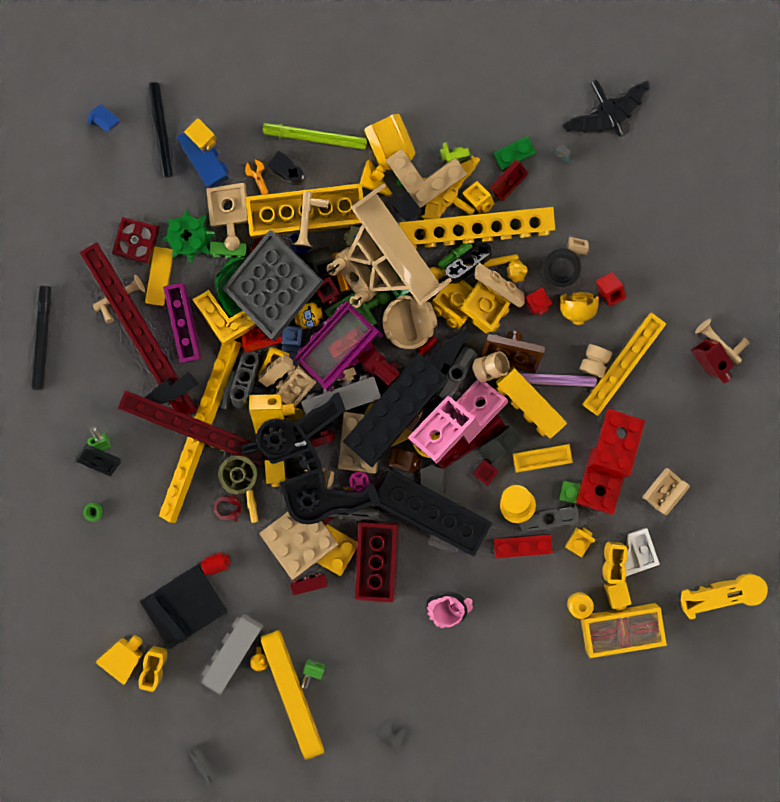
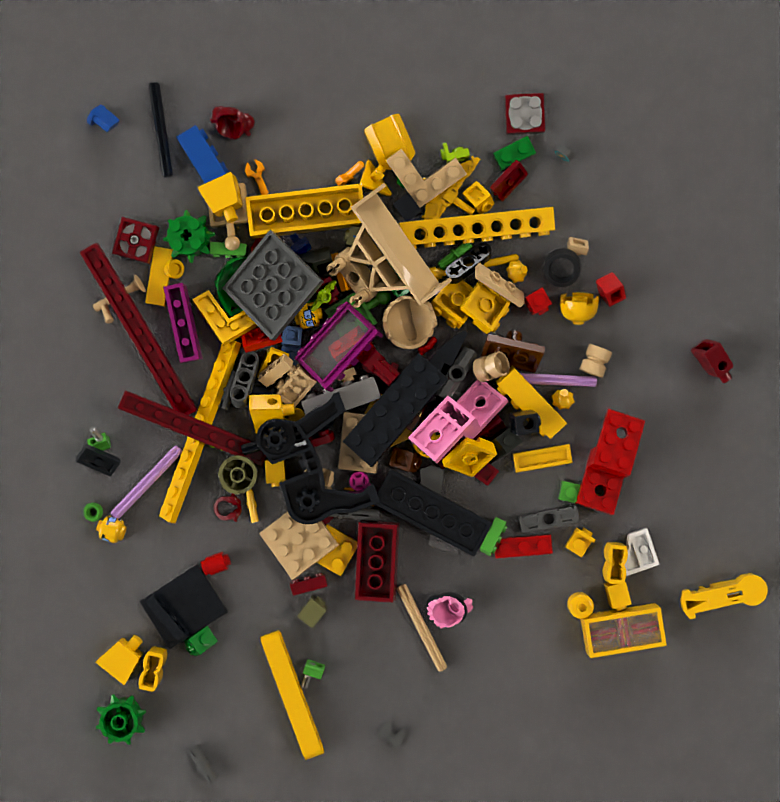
black axle [31,285,52,390] -> none
black slope [144,372,199,404] -> none
yellow brick [184,118,217,152] -> none
light grey brick [201,614,263,695] -> none
yellow piece [250,647,268,672] -> none
lime axle [263,123,367,149] -> none
black piece [267,150,304,185] -> none
tan piece [292,191,329,247] -> none
yellow piece [500,485,536,523] -> none
black bar [562,80,650,137] -> none
yellow plate [581,312,666,416] -> none
tan bracket [643,468,690,515] -> none
tan piece [695,319,750,365] -> none
none -> yellow head [96,516,127,543]
none -> green brick [96,694,147,745]
none -> lavender axle [111,445,182,519]
none -> yellow tile [164,259,184,279]
none -> green bracket [184,626,218,656]
none -> yellow torso [198,172,243,223]
none -> dark red hair [210,106,255,140]
none -> olive brick [297,595,327,628]
none -> lime piece [310,280,337,312]
none -> light orange bar [335,161,364,186]
none -> tan axle [397,584,447,672]
none -> yellow plate [442,437,497,477]
none -> bright green piece [480,517,507,556]
none -> light grey piece [505,93,545,135]
none -> black brick [509,410,541,436]
none -> yellow piece [551,389,575,410]

